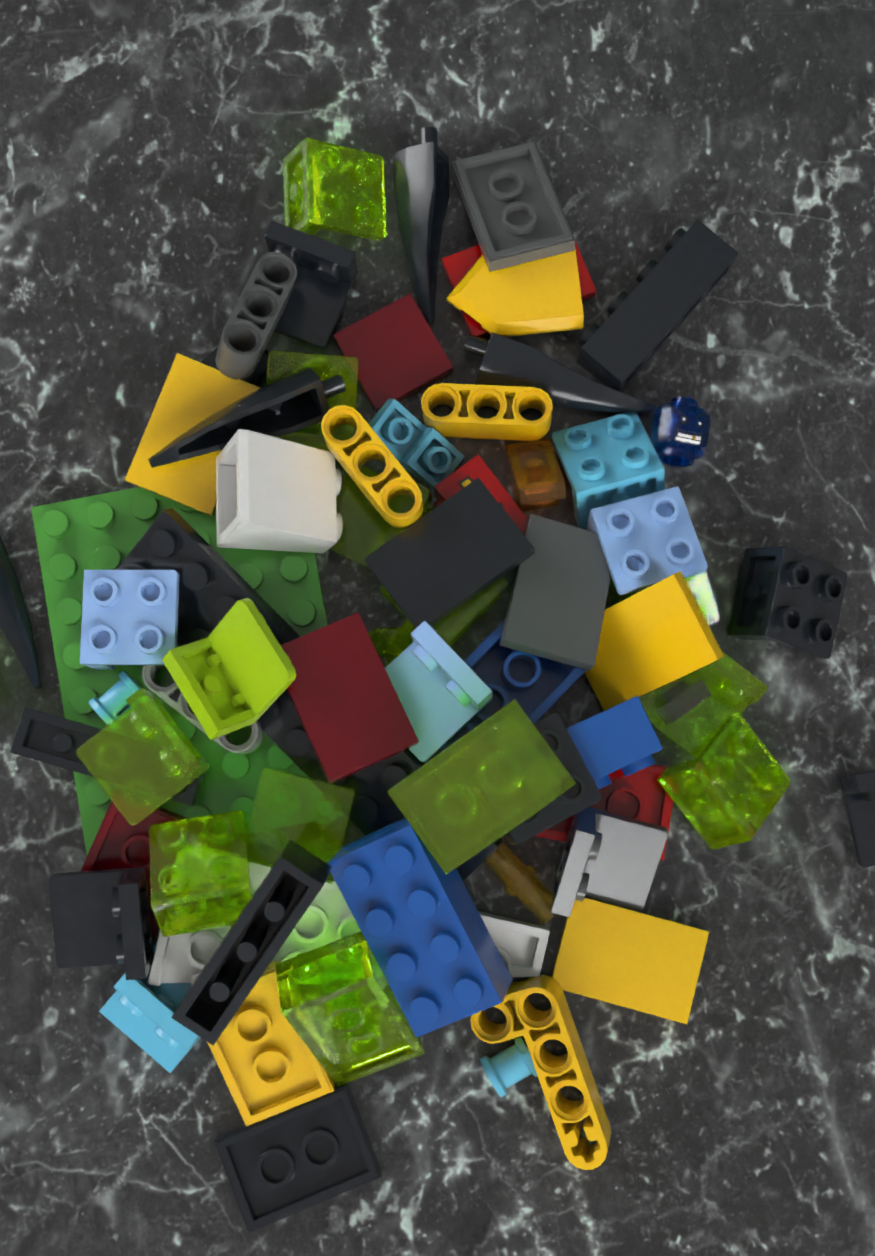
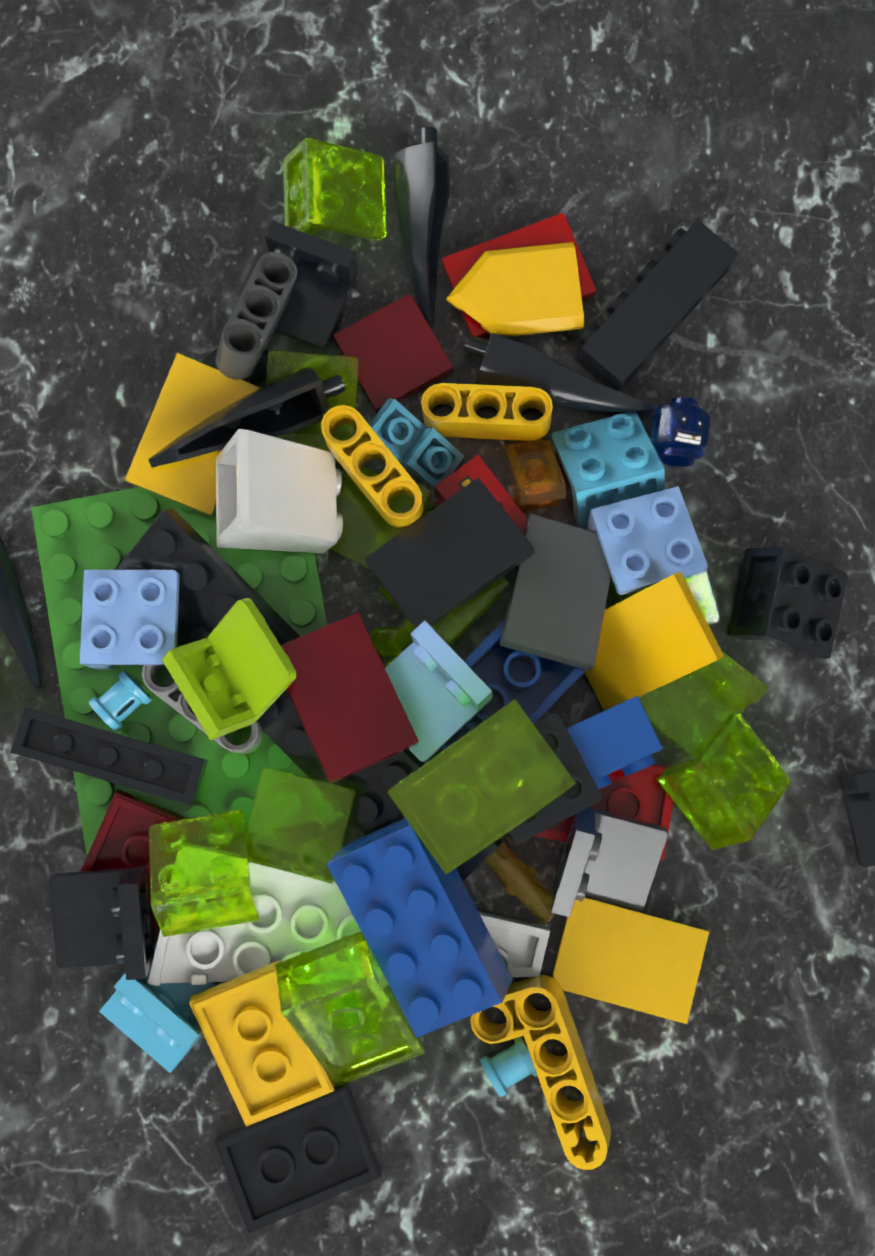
clear neon green bracket [76,688,210,825] -> none
black brick [171,839,332,1045] -> none
dark grey tile [451,141,575,272] -> none
clear smoke plate [656,679,712,725] -> none

